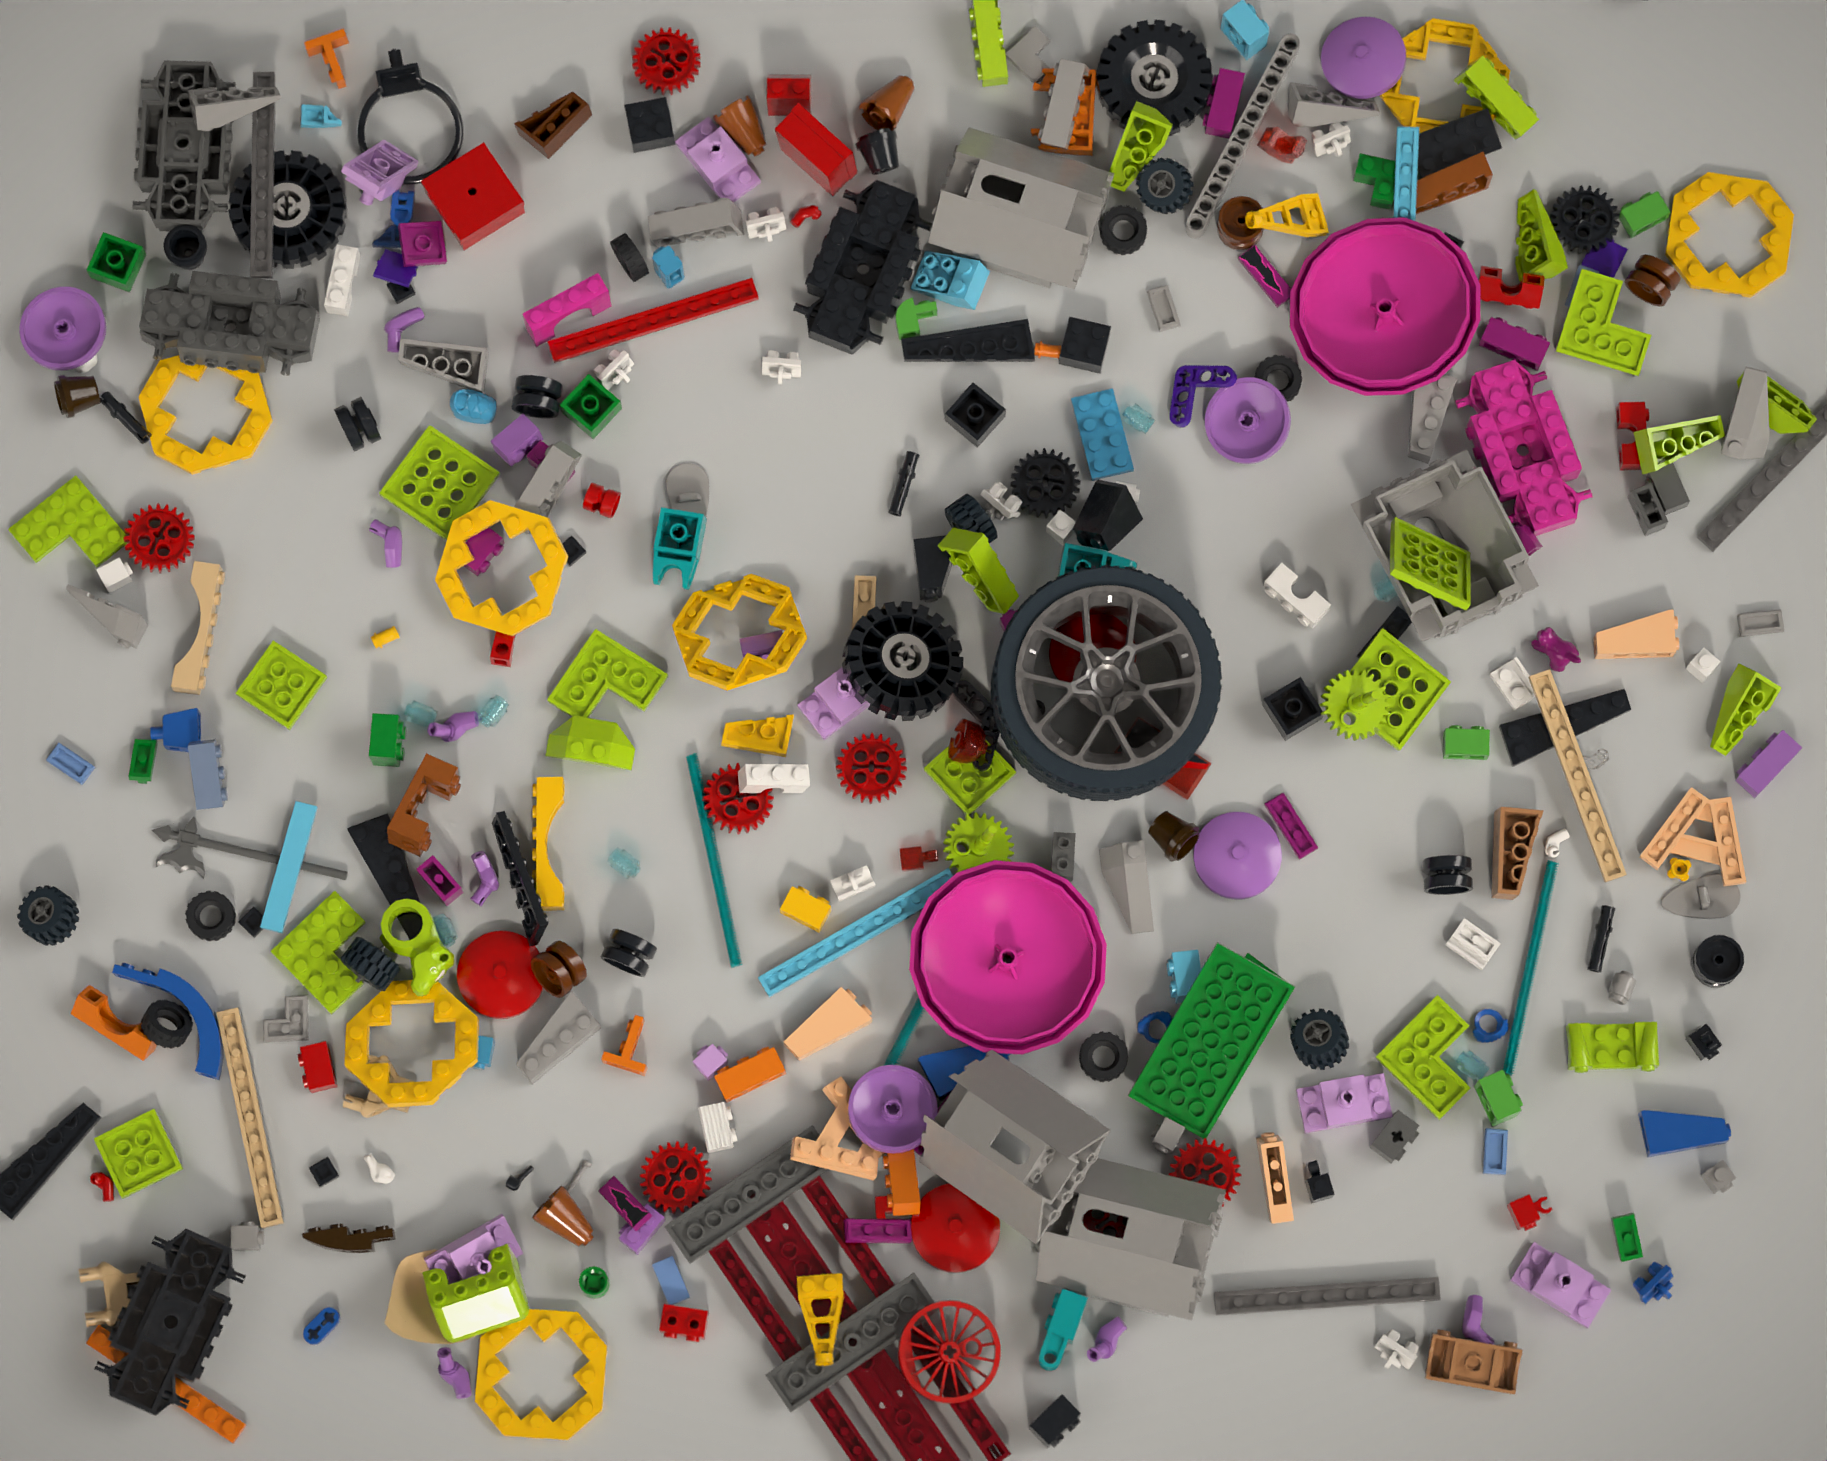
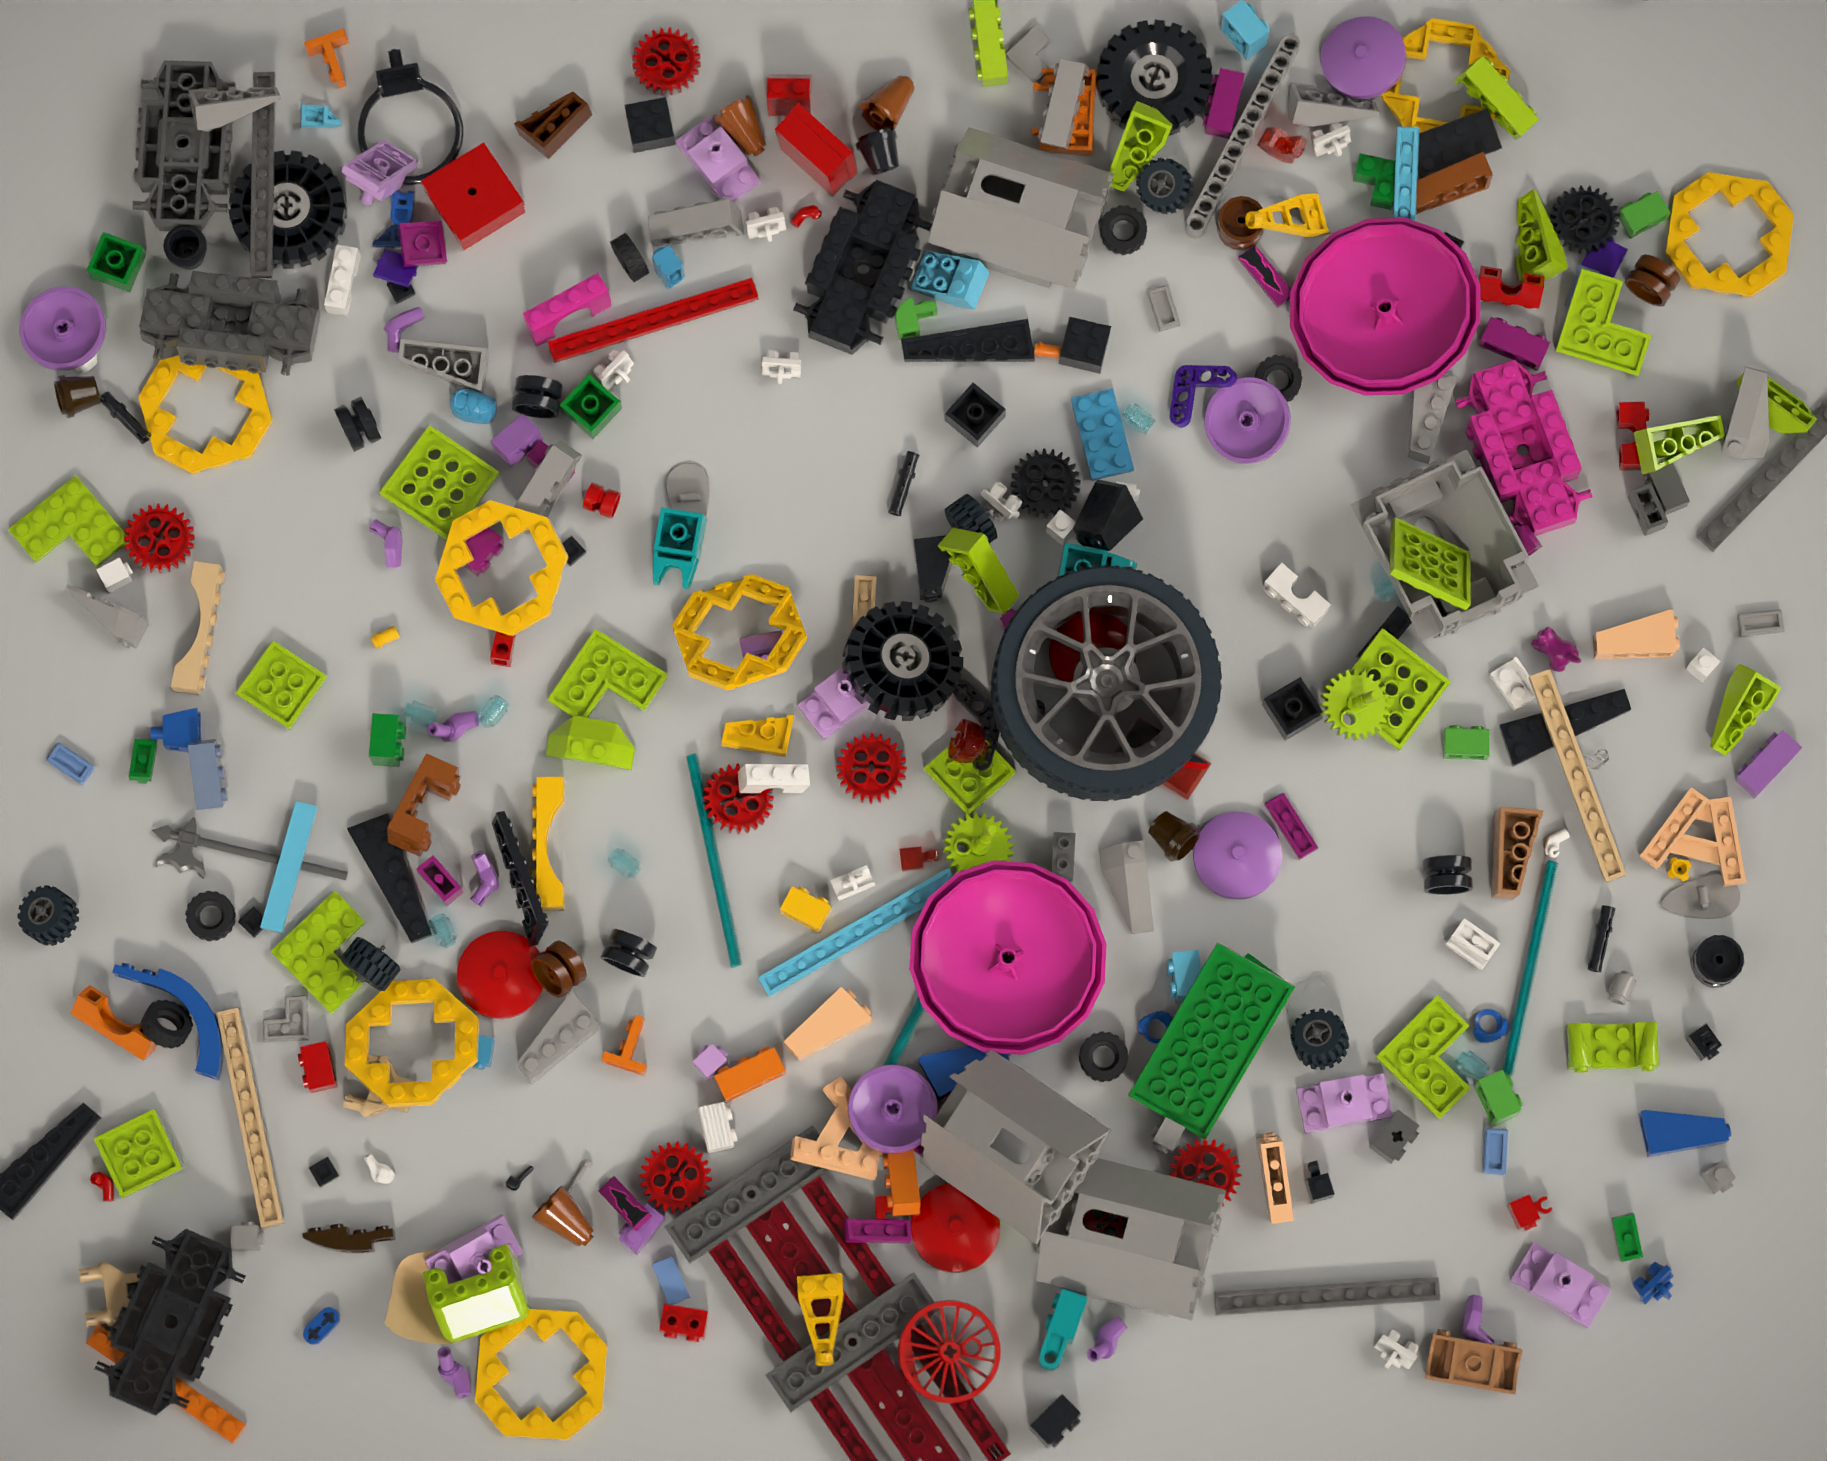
lime animal [379,898,455,996] -> none
green wheel [579,1266,610,1299] -> none

